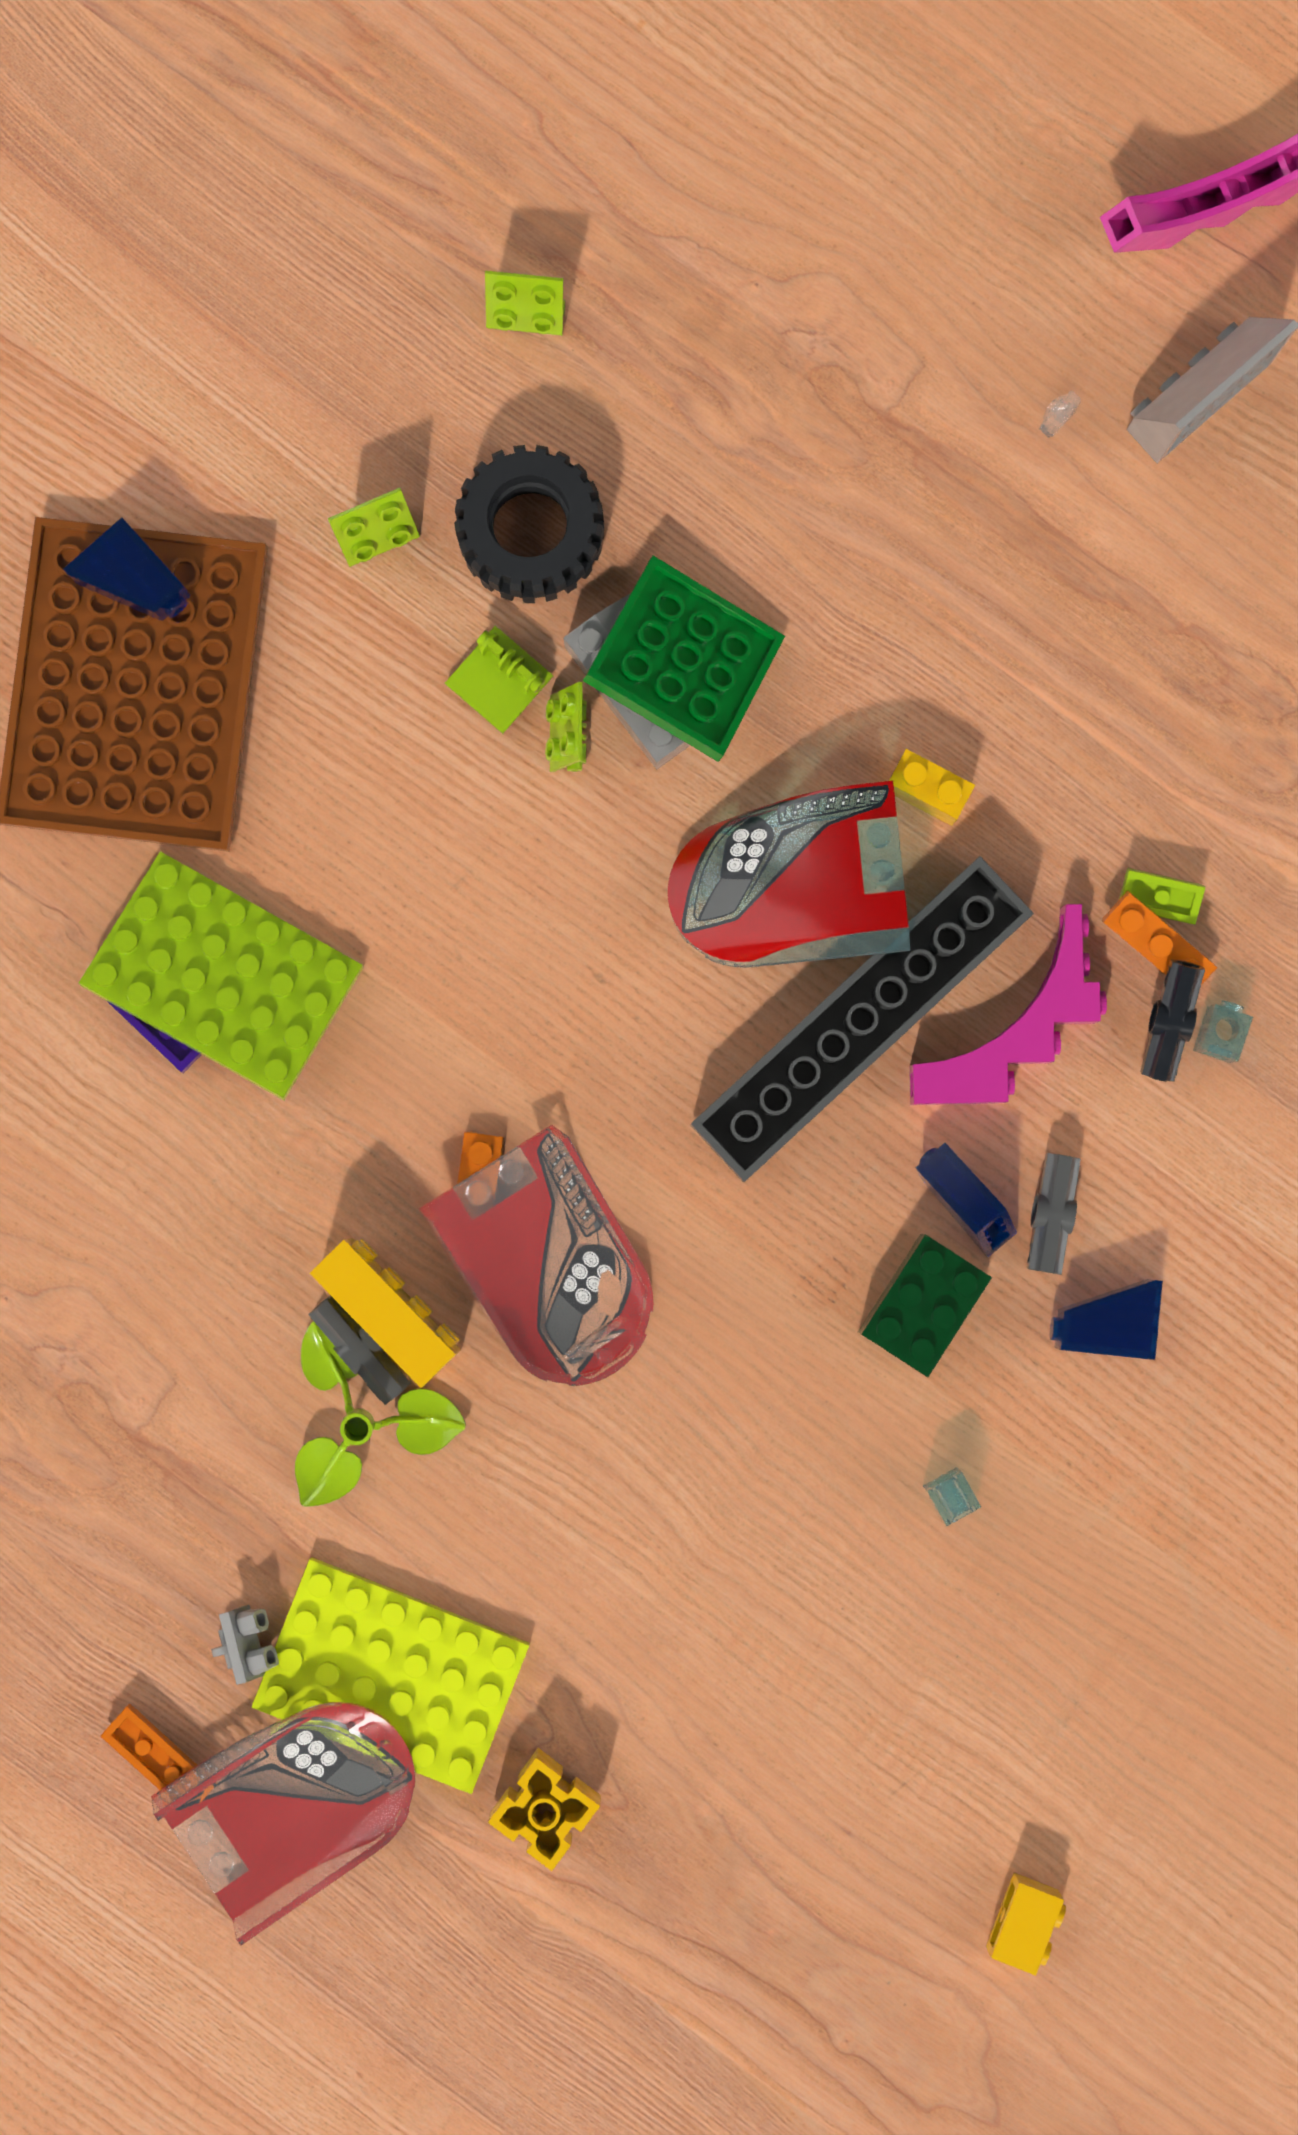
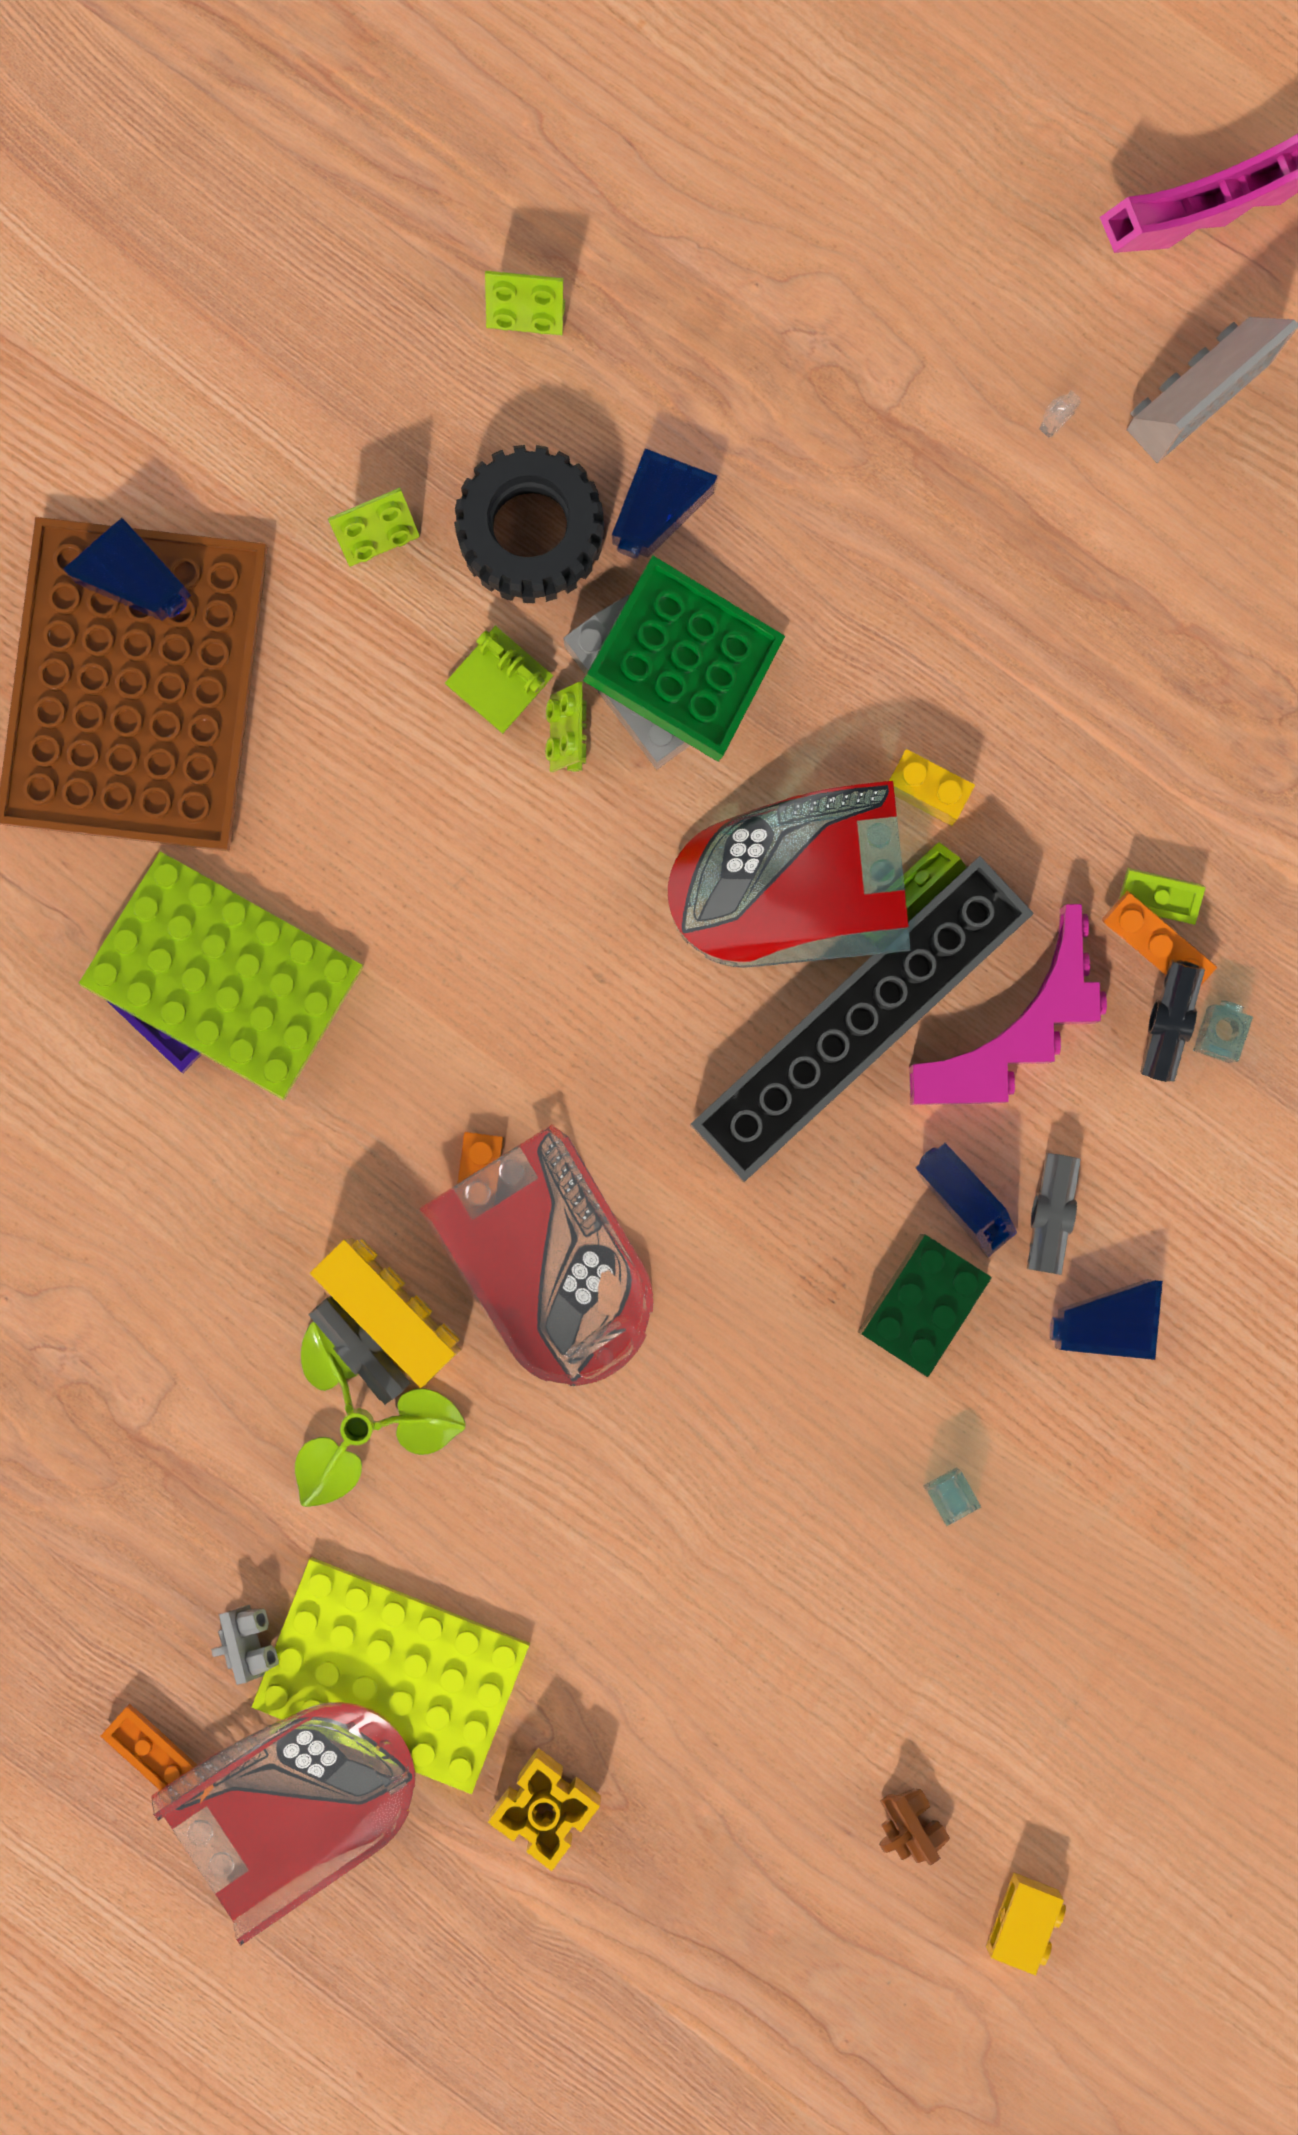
none -> clear blue slope [612,448,718,558]
none -> lime plate [864,842,967,947]
none -> dark orange hips [879,1788,950,1865]

